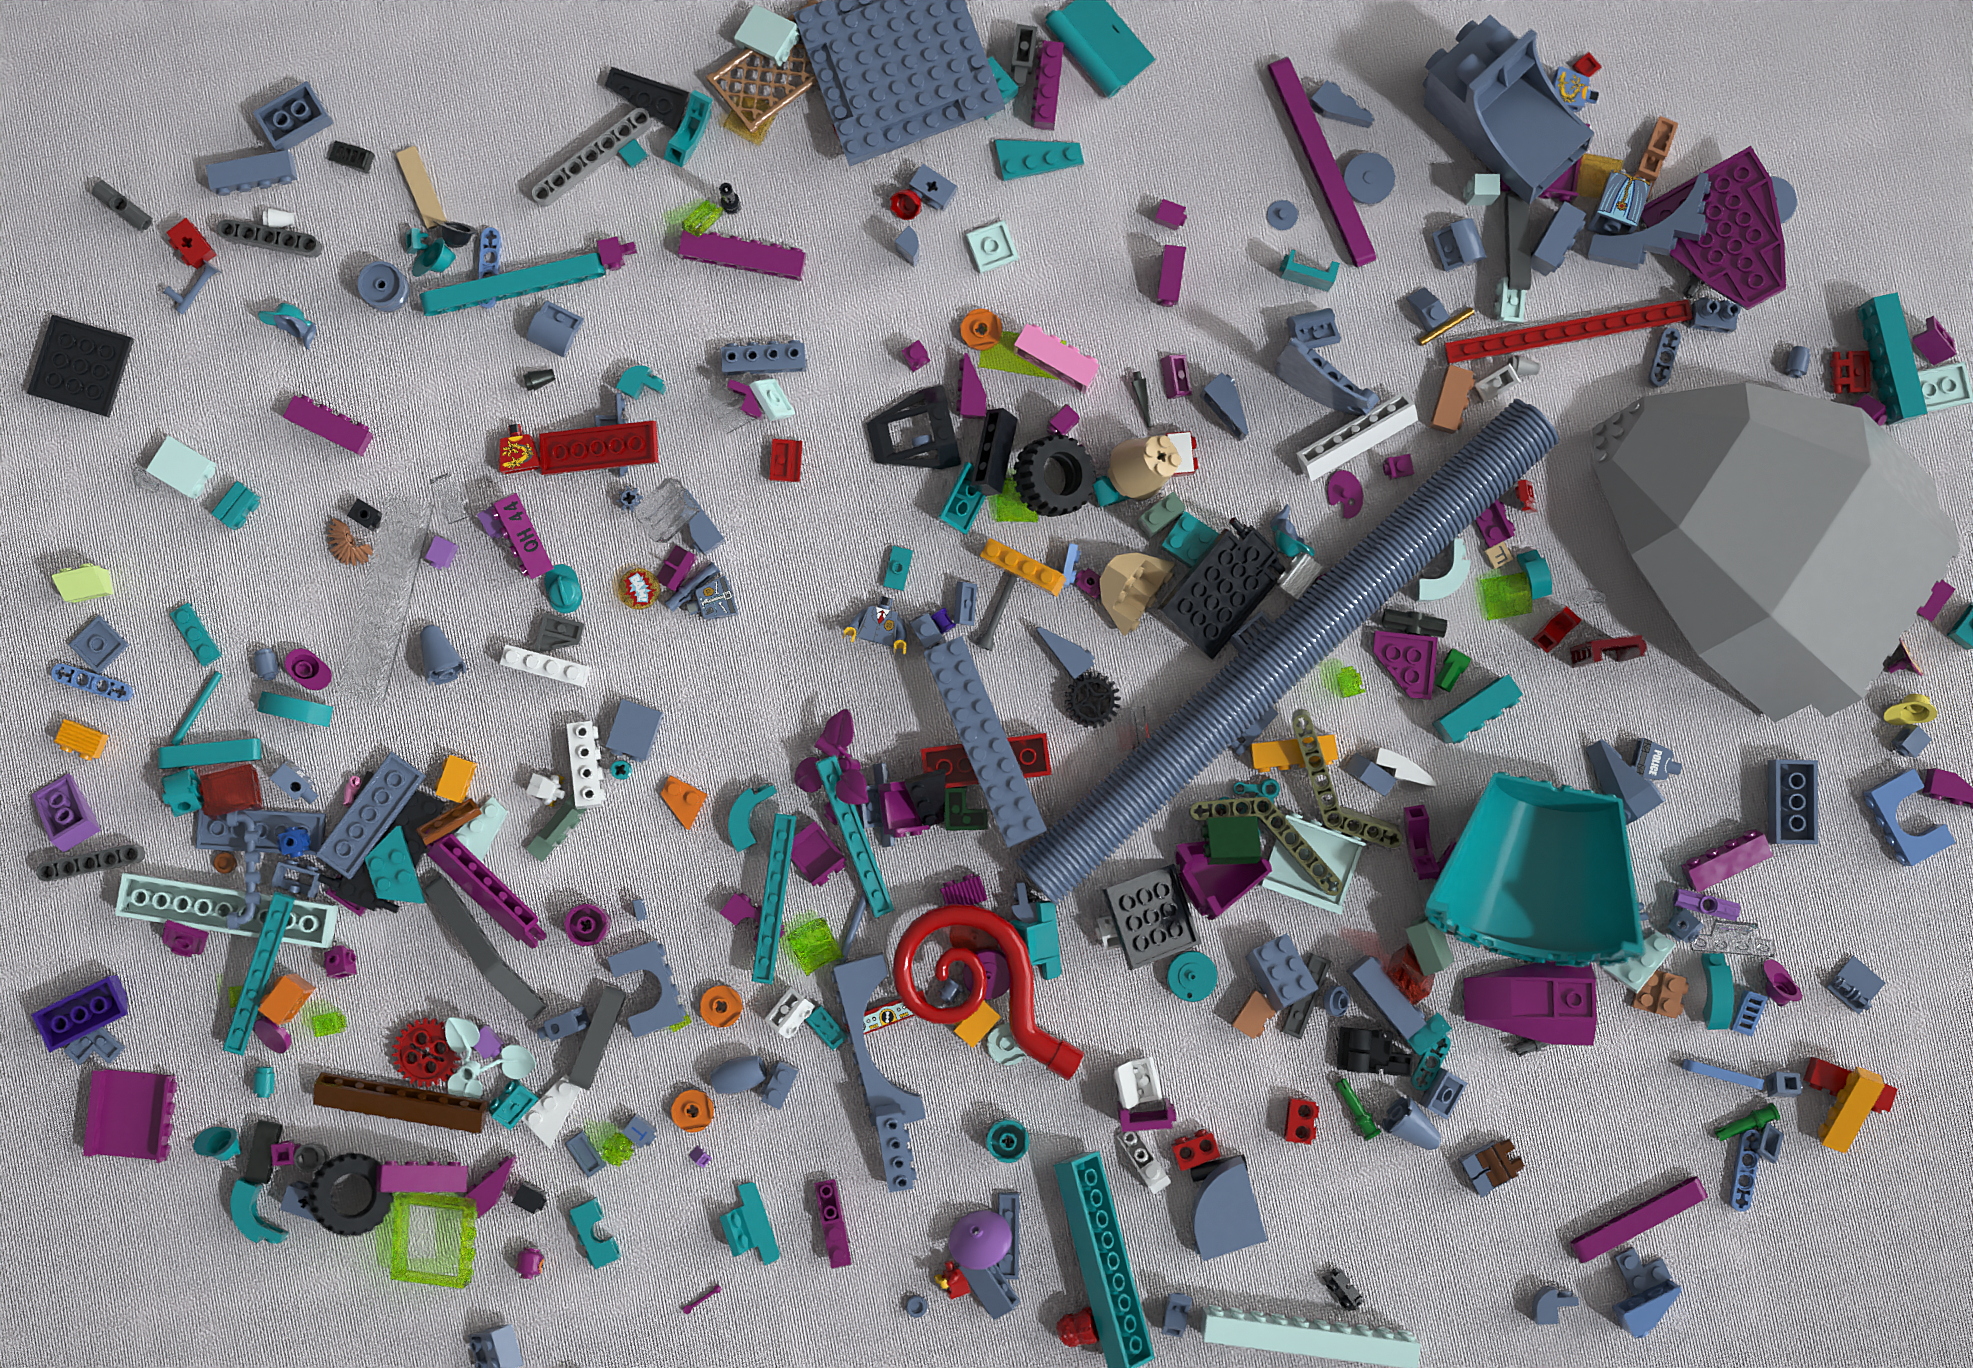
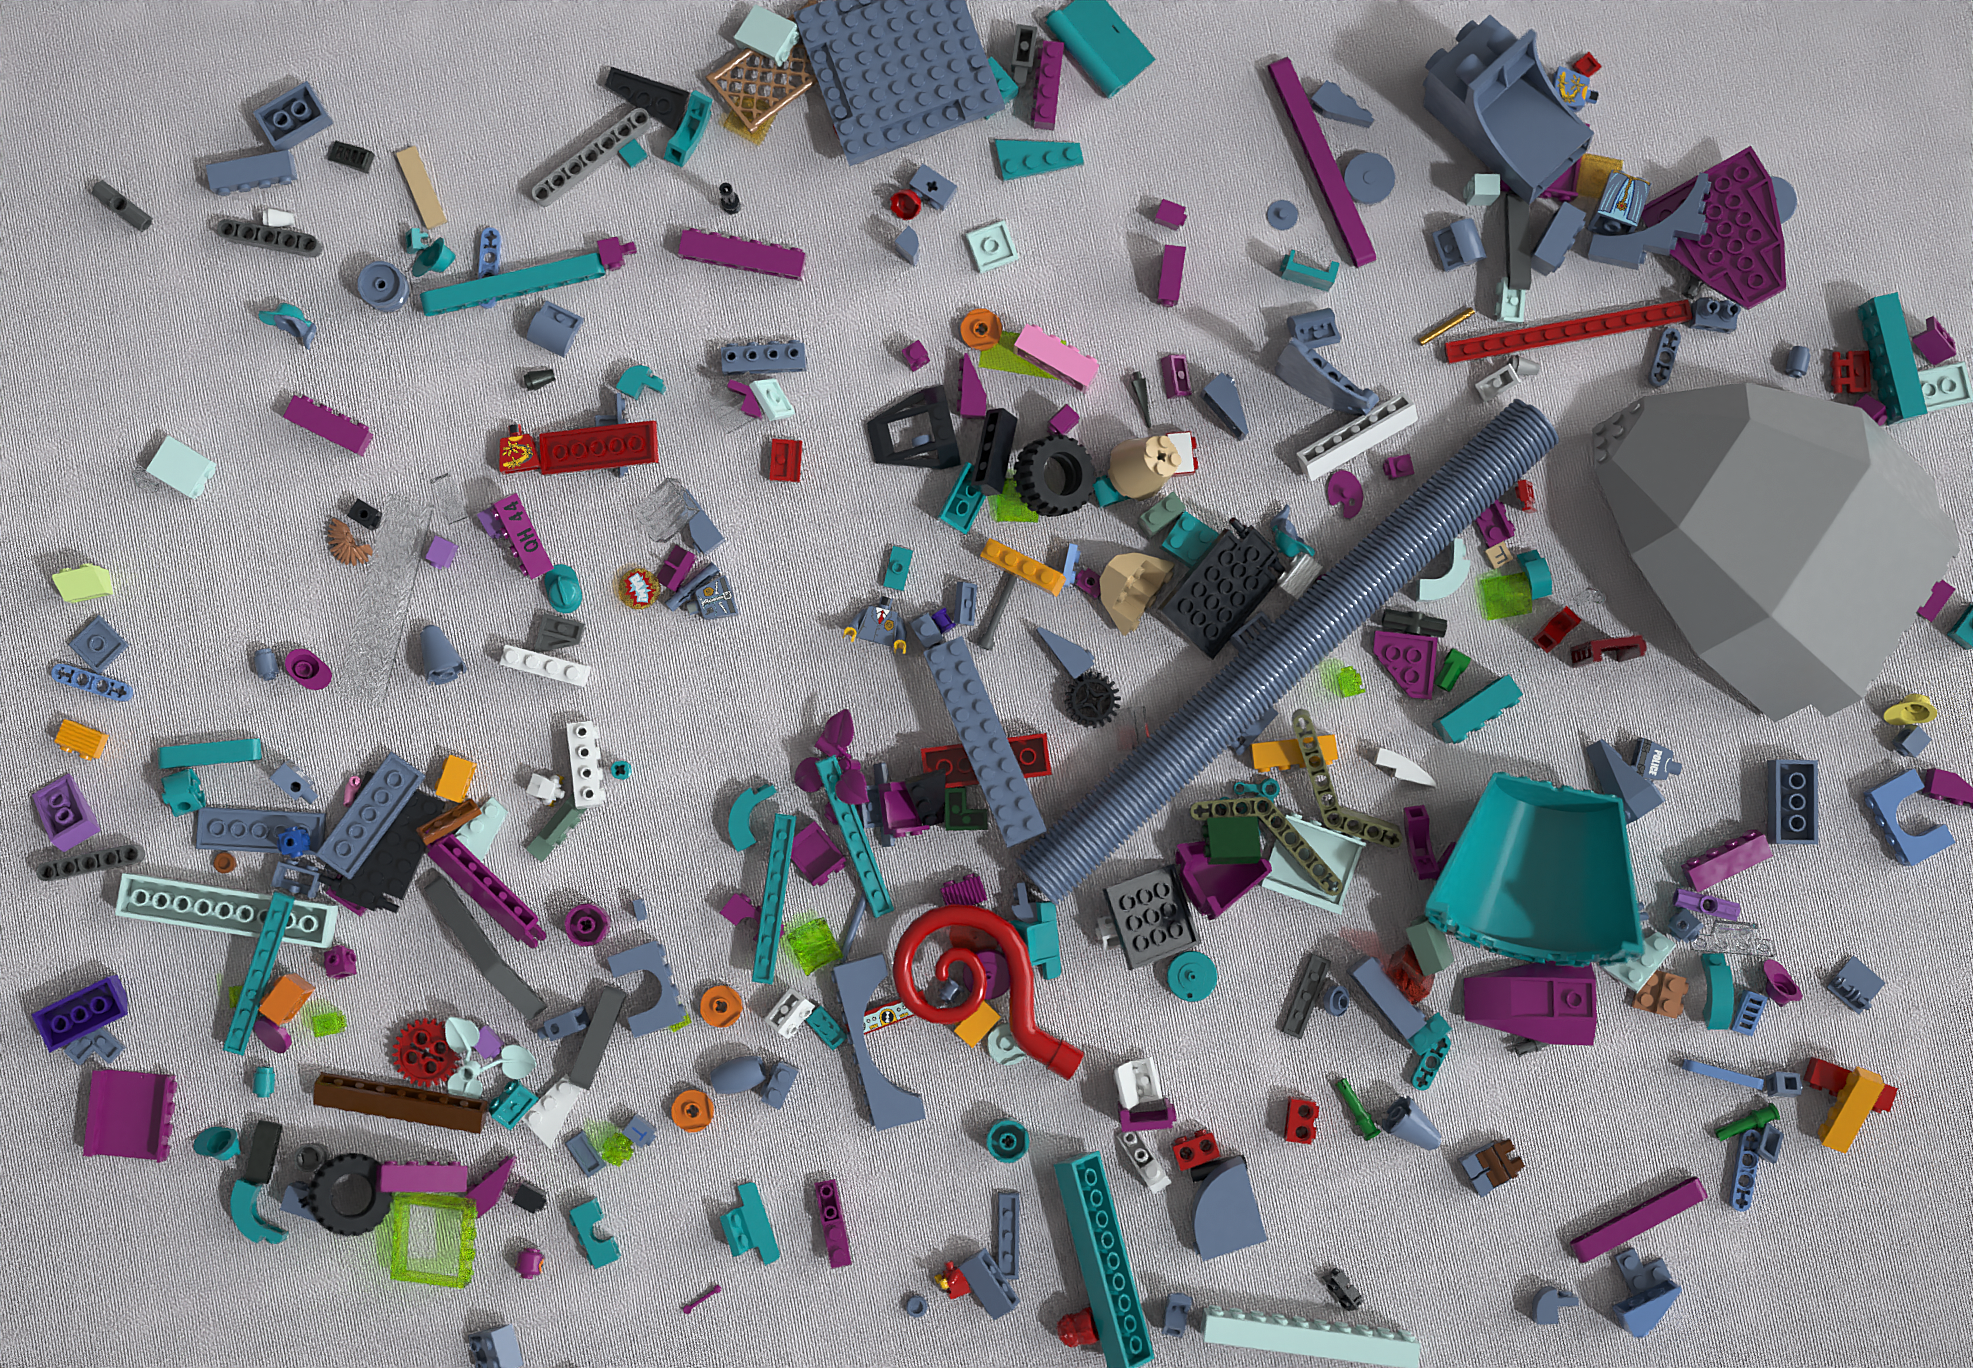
black plate [27,315,134,418] -> none
magenta tile [162,920,209,957] -> none
sand blue piece [164,260,222,315] -> none
red brick [166,218,217,270] -> none
teal plate [170,603,223,667] -> none
teal bar [171,671,223,746] -> none
clear red panel [199,764,263,820] -> none
teal brick [211,480,261,530] -> none
sand blue bar [227,809,261,930] -> none
teal arch [257,691,333,727] -> none
magenta brick [271,1141,300,1166] -> none
teal wing [365,826,426,904] -> none
black piece [432,219,477,248] -> none
sand blue brick [606,699,664,763] -> none
sand blue gear [617,486,644,513] -> none
orange wing [661,775,708,830] -> none
clear neon green tile [682,200,723,237] -> none
medium lavender piece [689,1145,712,1168] -> none
sand blue brick [875,1103,917,1193] -> none
medium lavender dish [949,1210,1012,1270] -> none
nougat piece [1231,989,1276,1039] -> none
sand blue brick [1245,933,1319,1012] -> none
black plate [1337,1027,1413,1077] -> none
sand blue slope [1344,753,1397,797] -> none
sand blue slope [1406,287,1450,333] -> none
sand blue slope [1419,1067,1468,1120] -> none
nougat brick [1429,365,1475,434] -> none
nougat slope [1633,116,1679,201] -> none
magenta shield [1887,638,1923,676] -> none

